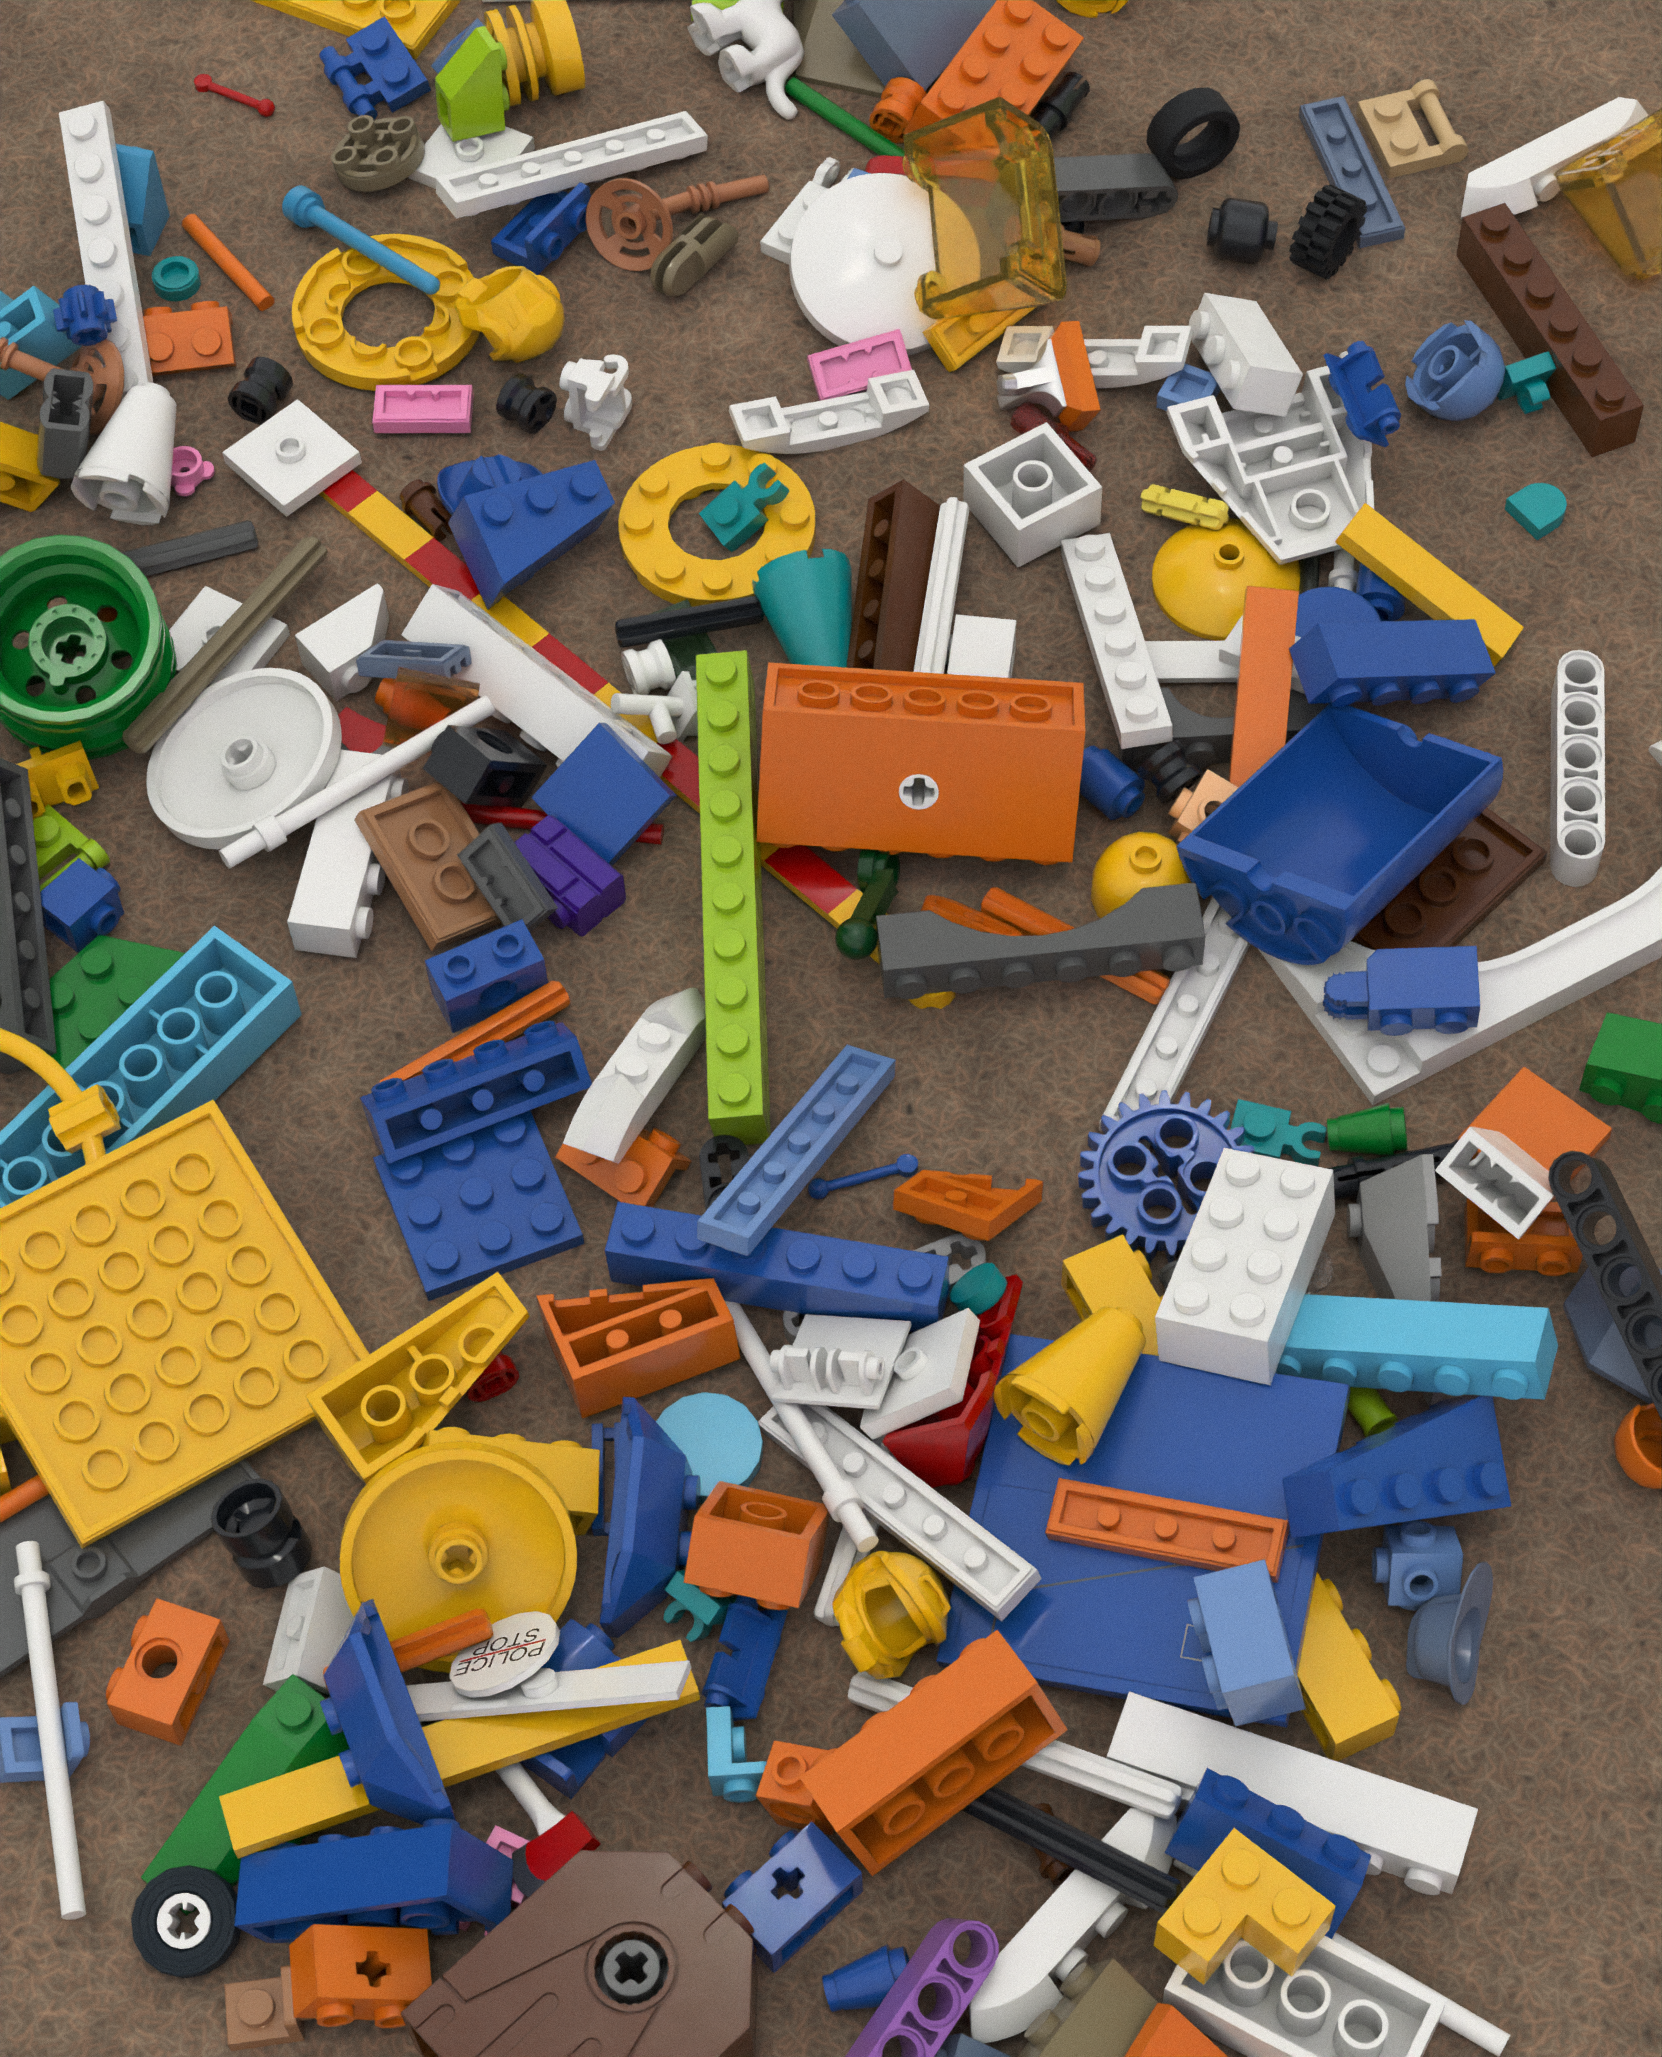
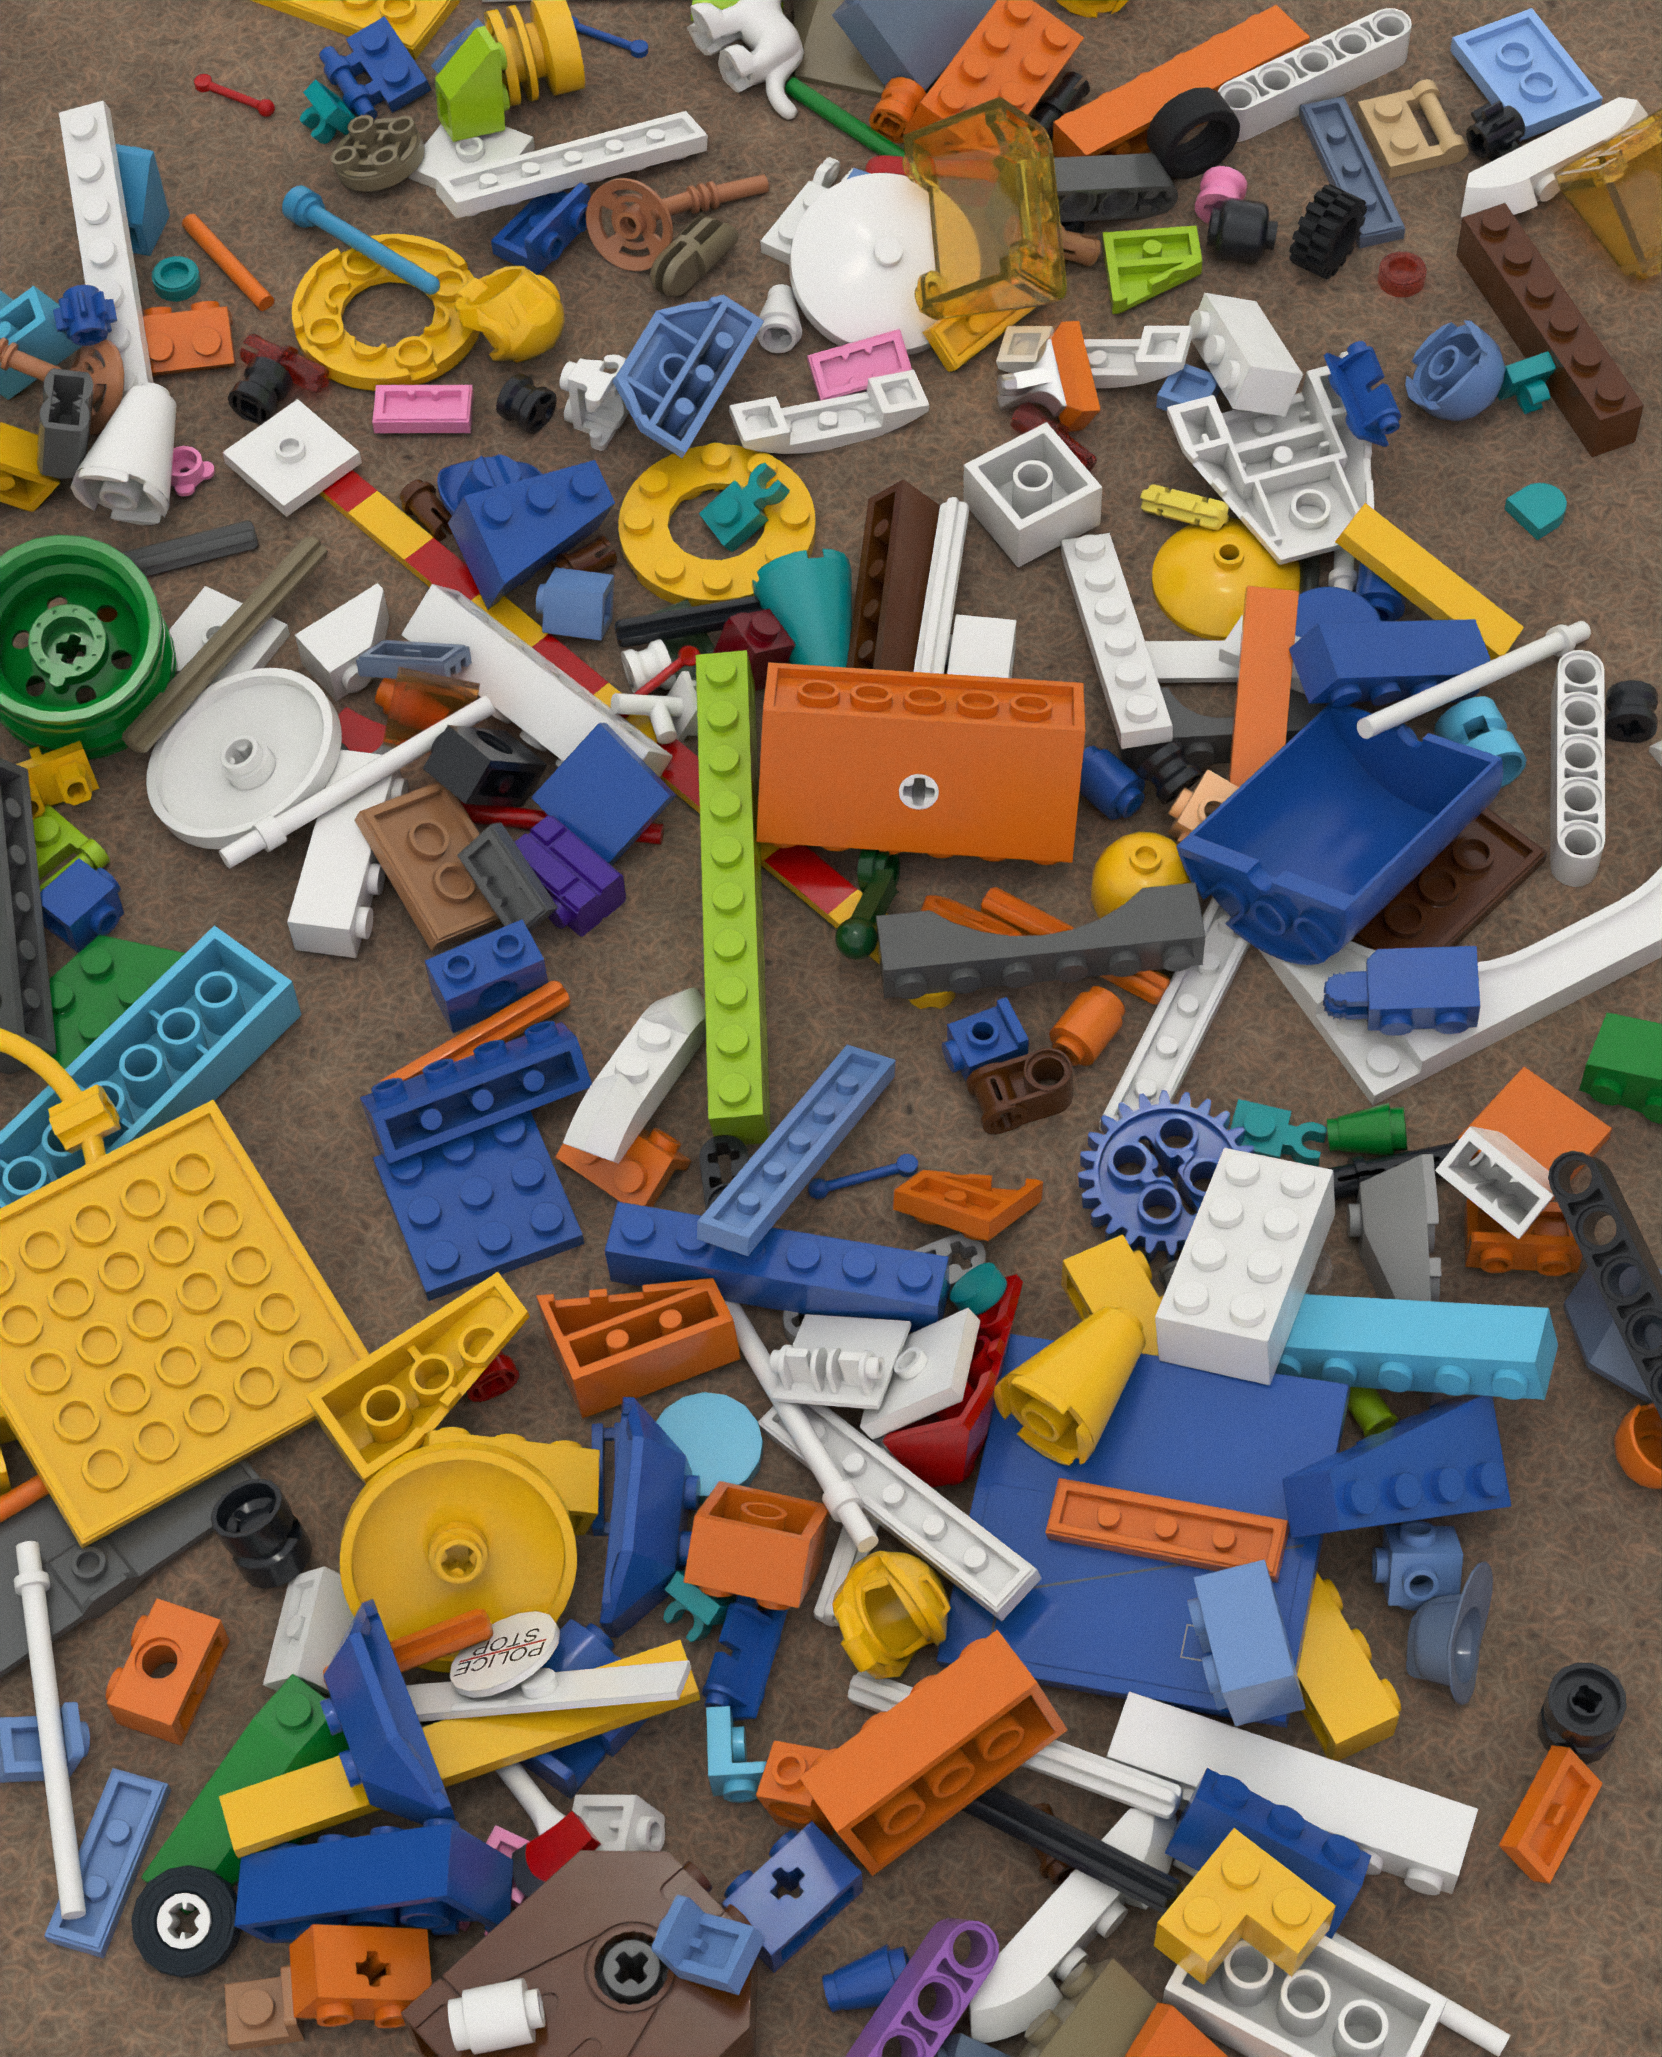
none -> medium blue tile [44,1768,171,1958]
none -> clear red axle [240,334,330,393]
none -> teal tile [299,79,356,144]
none -> white brick [448,1978,545,2055]
none -> medium blue brick [536,567,614,641]
none -> reddish brown pin [551,536,617,573]
none -> blue hinge [572,16,648,58]
none -> white bracket [572,1795,665,1851]
none -> medium blue wedge [612,294,764,458]
none -> red hinge [619,645,700,719]
none -> medium blue bracket [652,1895,766,1995]
none -> dark red brick [712,608,796,691]
none -> white cone [756,284,802,353]
none -> blue brick [942,997,1029,1082]
none -> reddish brown piece [965,1048,1073,1135]
none -> orange brick [1049,986,1125,1066]
none -> orange brick [1052,5,1310,157]
none -> lime wing [1102,225,1203,314]
none -> bright pink wheel [1195,166,1248,224]
none -> white beam [1218,8,1411,142]
none -> white bar [1357,621,1591,739]
none -> clear red tile [1378,252,1427,297]
none -> medium azure wheel [1434,696,1527,788]
none -> light blue plate [1450,8,1603,141]
none -> black gear [1466,101,1525,162]
none -> orange plate [1499,1745,1603,1884]
none -> black wheel [1537,1663,1627,1765]
none -> black wheel [1605,680,1658,743]

